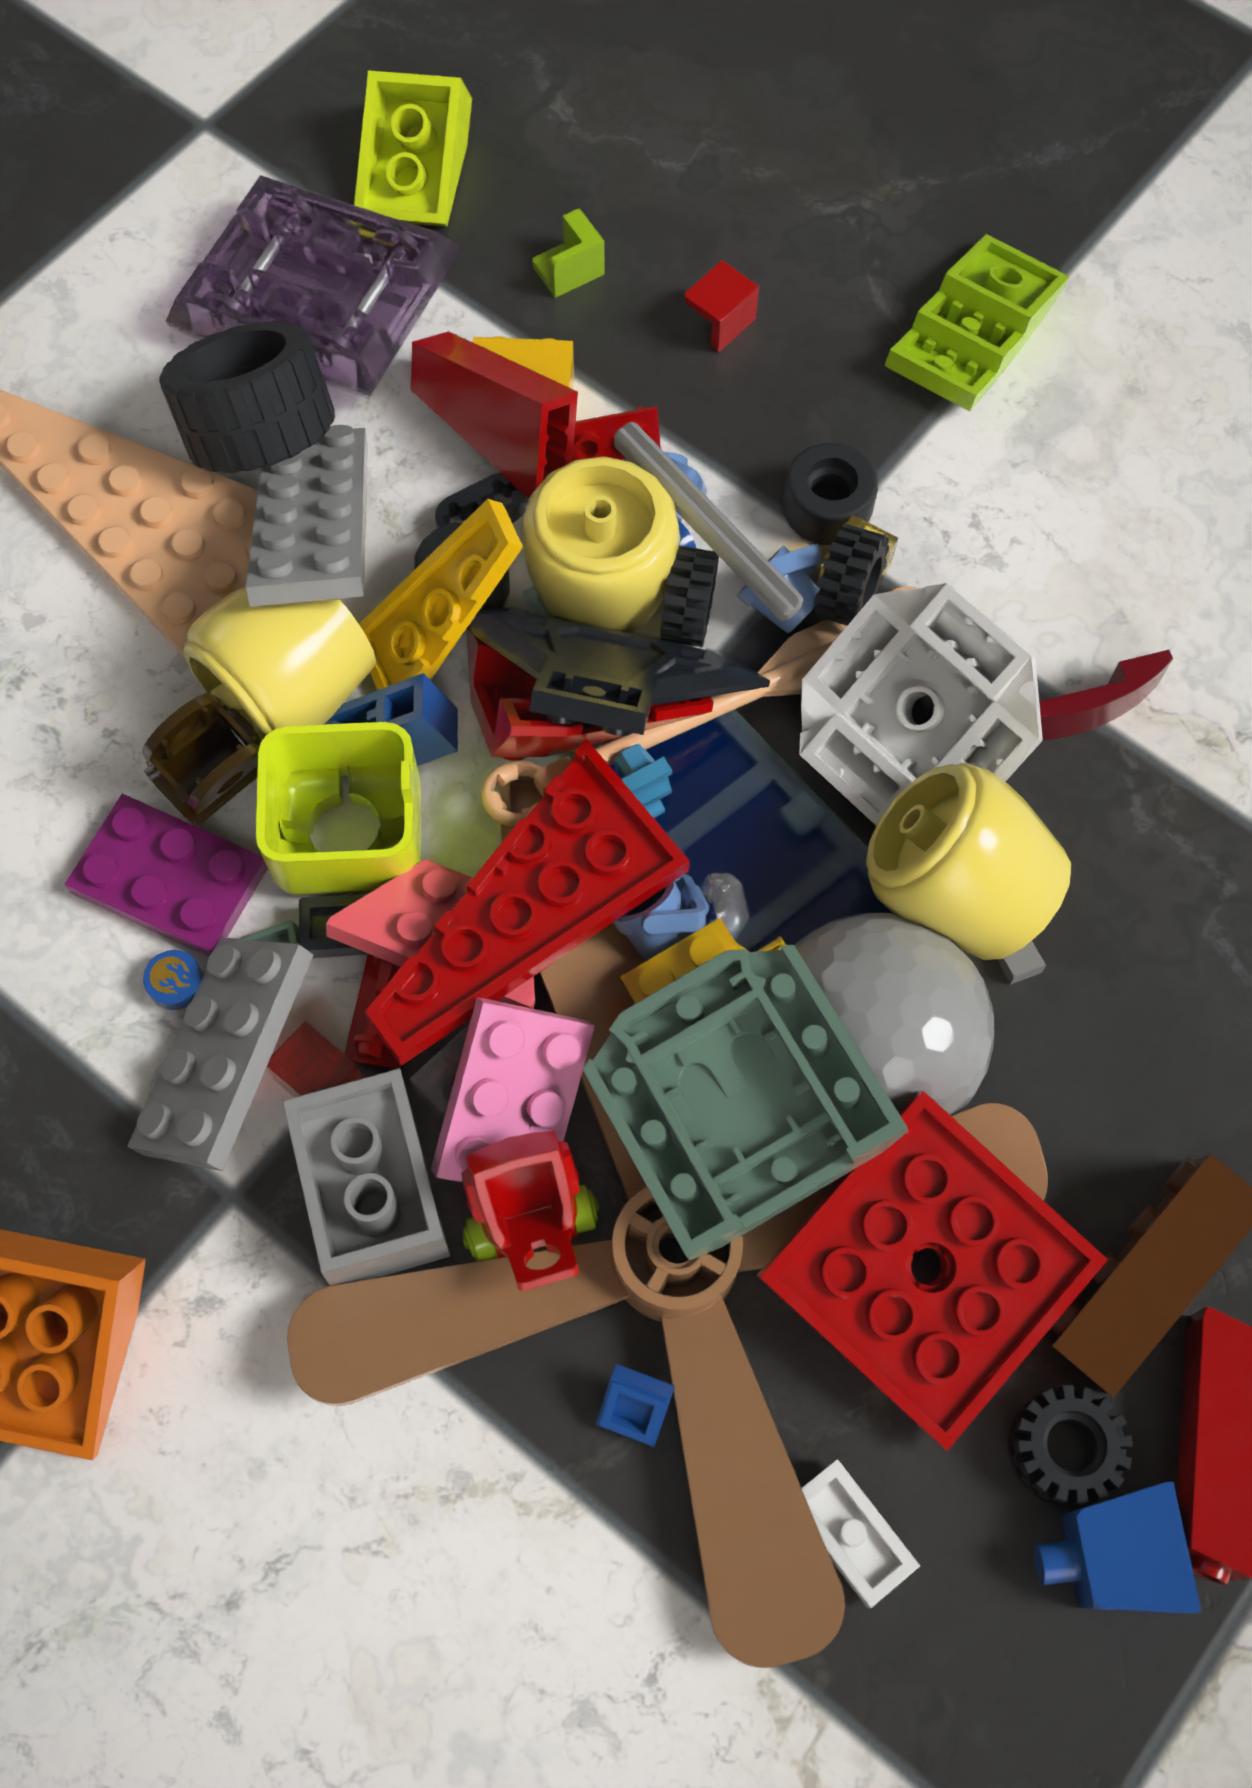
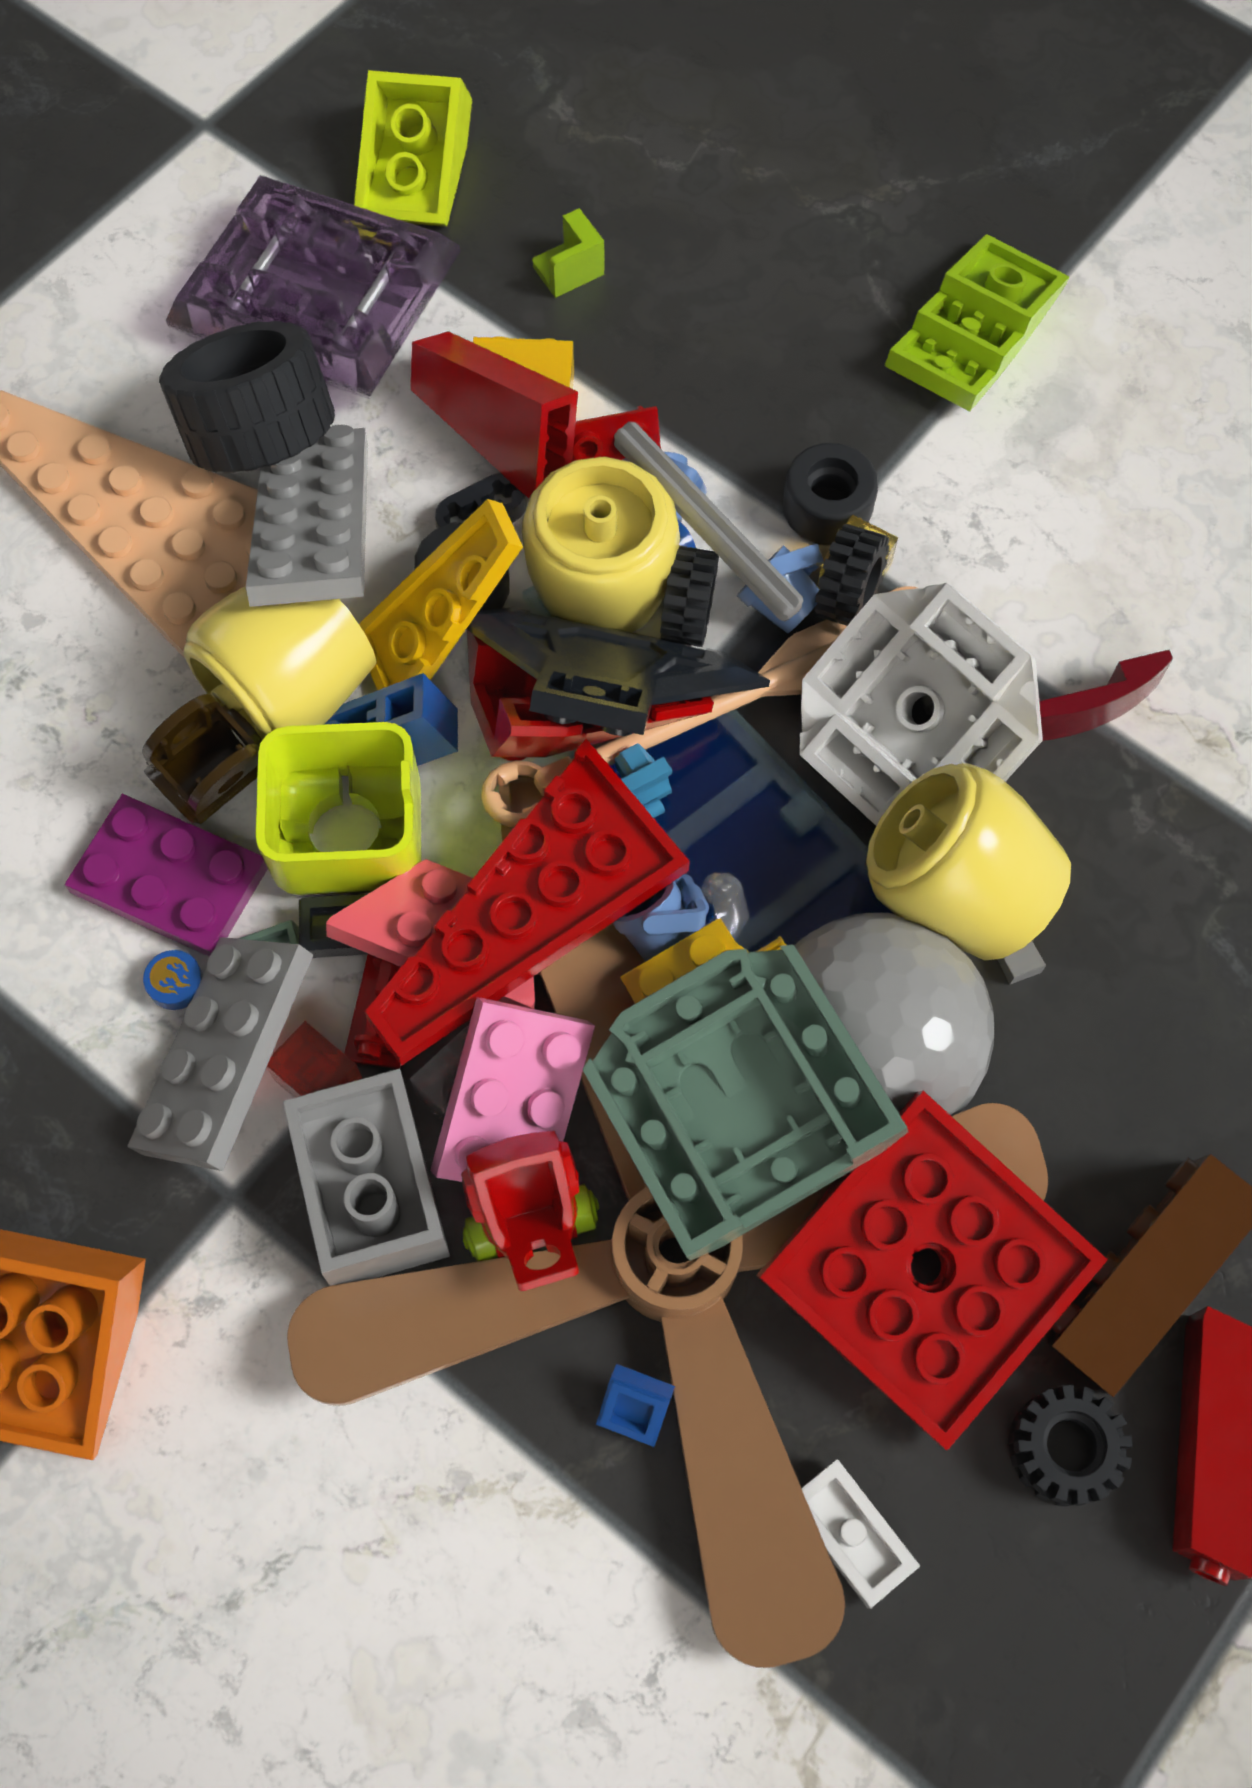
red panel [685,260,759,352] -> none
blue torso [1034,1482,1201,1614] -> none

